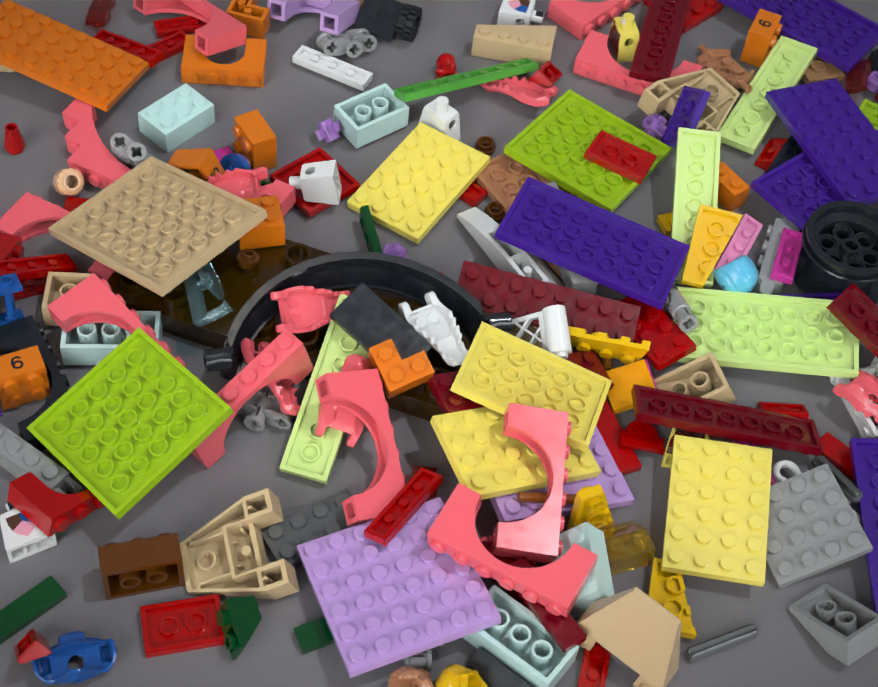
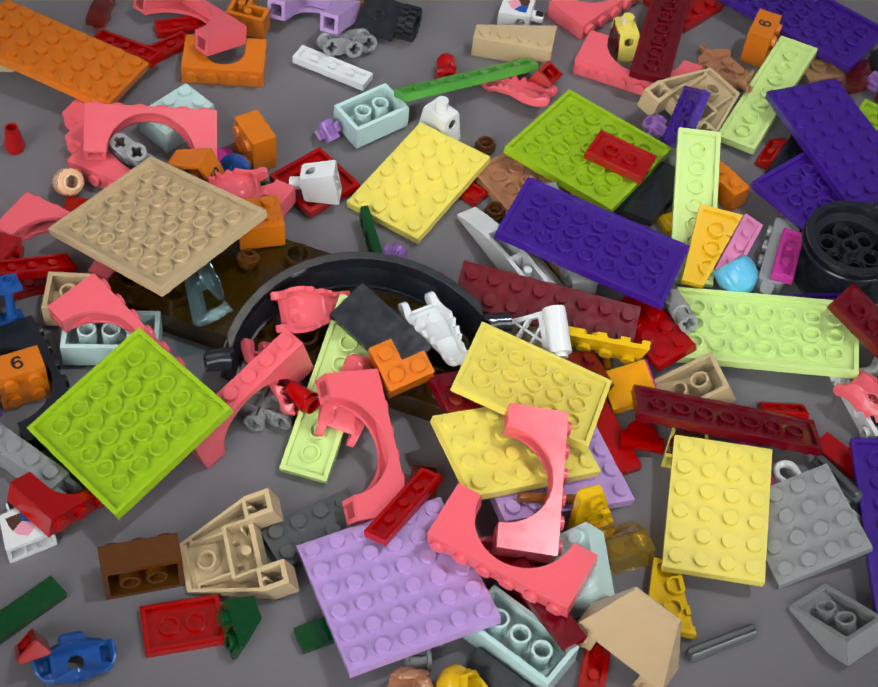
none -> coral arch [83,101,217,161]
none -> red cone [285,381,320,414]
none -> black tile [614,161,675,227]

